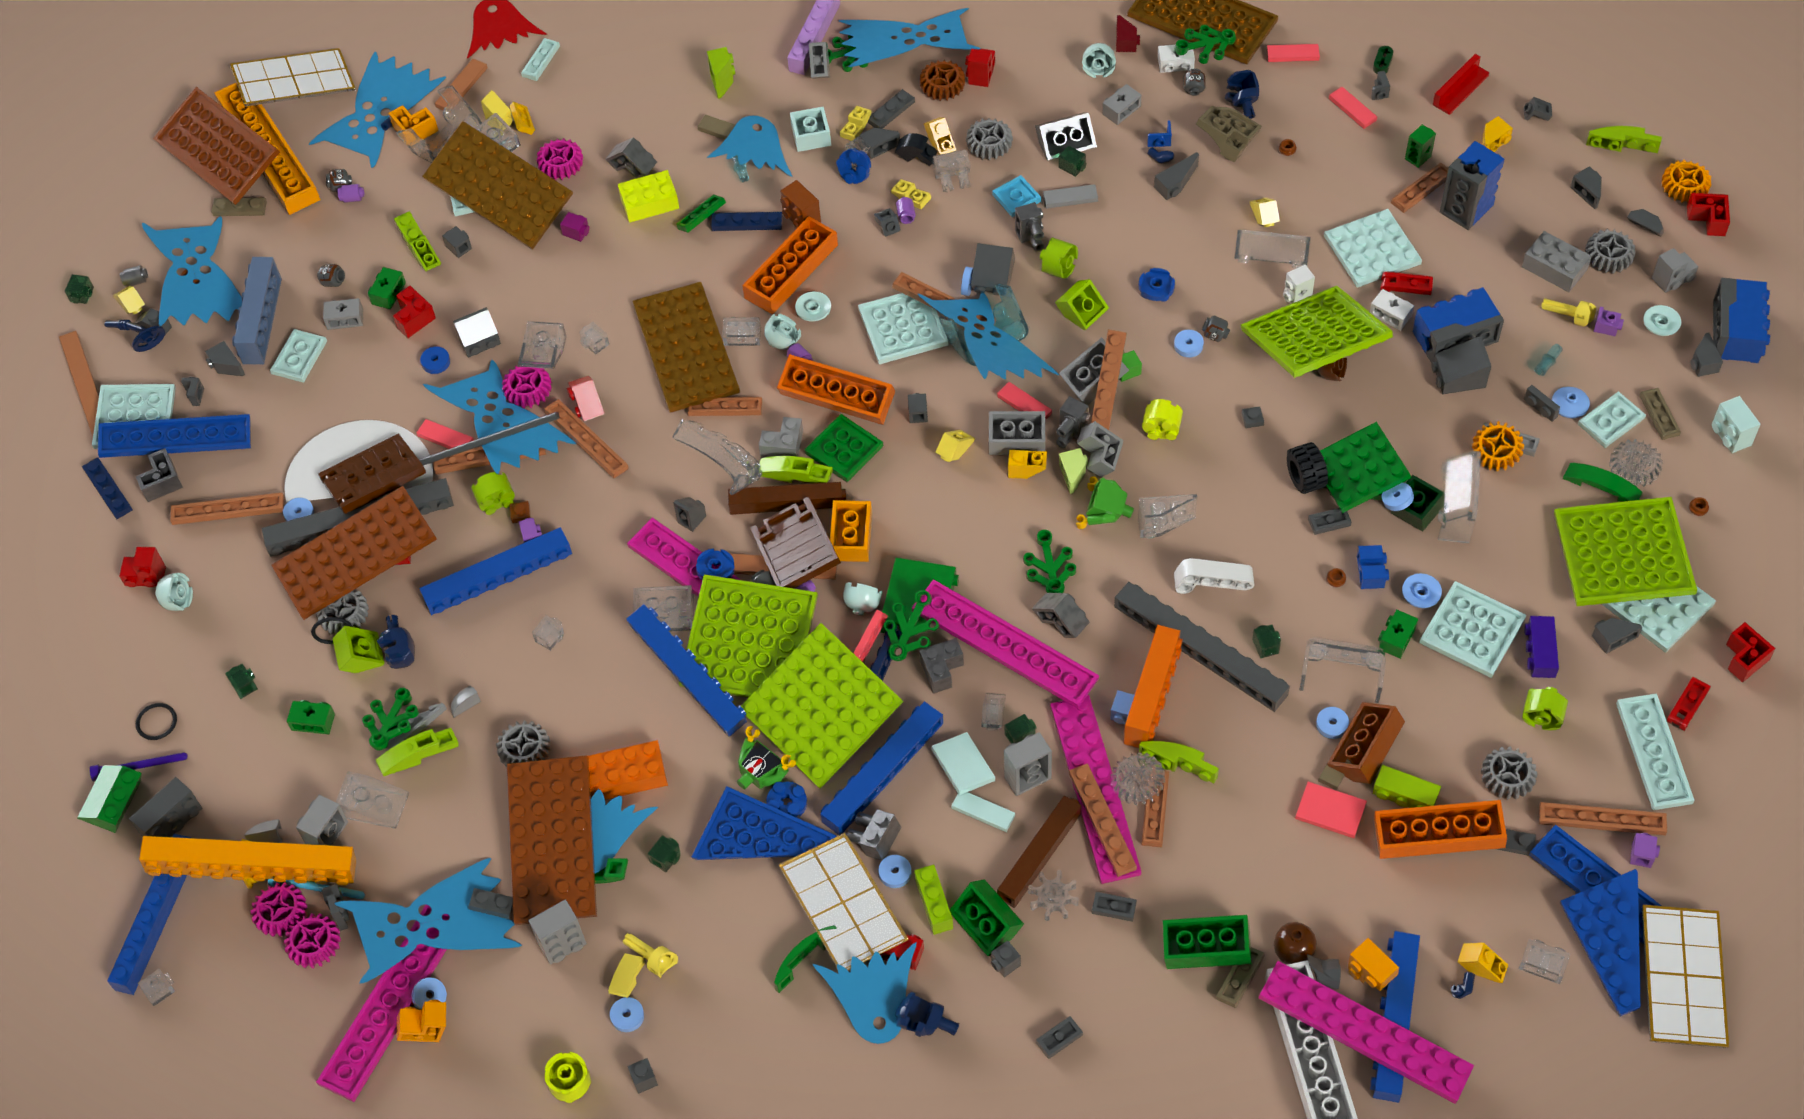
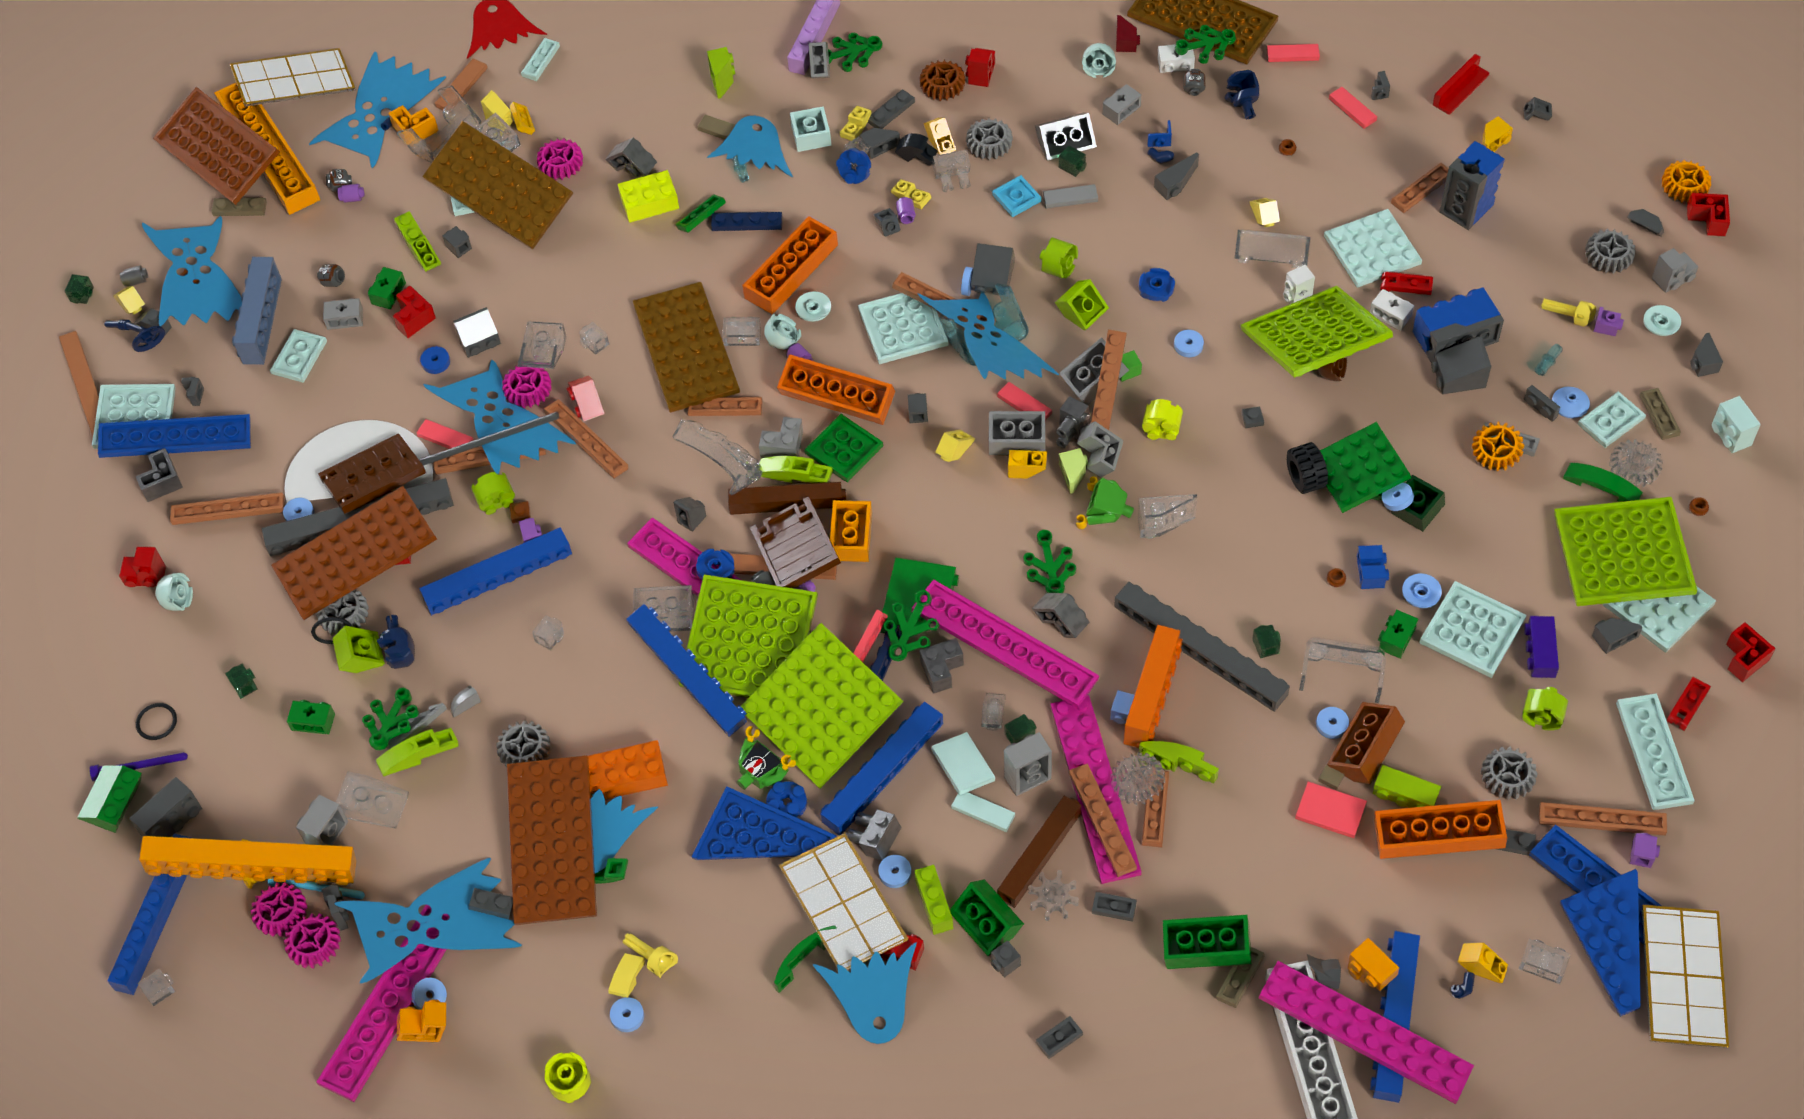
dark blue plate [82,457,133,520] -> none
dark grey slope [205,341,245,376] -> none
light grey brick [244,819,282,843] -> none
light grey brick [528,899,587,965] -> none
magenta brick [560,212,590,242] -> none
dark grey brick [627,1058,658,1094] -> none
clear green brick [647,835,681,872] -> none
dark orange brick [780,180,821,228] -> none
dark azure piece [839,8,981,67] -> none
light aqua cylinder [843,582,883,615] -> none
dark blue piece [895,992,959,1037] -> none
flat silver brick [1015,202,1044,251] -> none
white beam [1174,558,1255,594] -> none
dark tan slope [1196,106,1262,162] -> none
dark grey head [1202,315,1230,342] -> none
reddish brown cylinder [1274,922,1317,964] -> none
dark grey plate [1308,508,1352,535] -> none
dark green beam [1373,46,1393,74] -> none
green brick [1405,124,1436,168] -> none
clear windscreen [1438,451,1481,543] -> none
light grey brick [1522,231,1592,292] -> none
dark grey slope [1570,166,1602,209] -> none
lime slope [1586,126,1662,153] -> none
blue piece [1713,277,1770,363] -> none

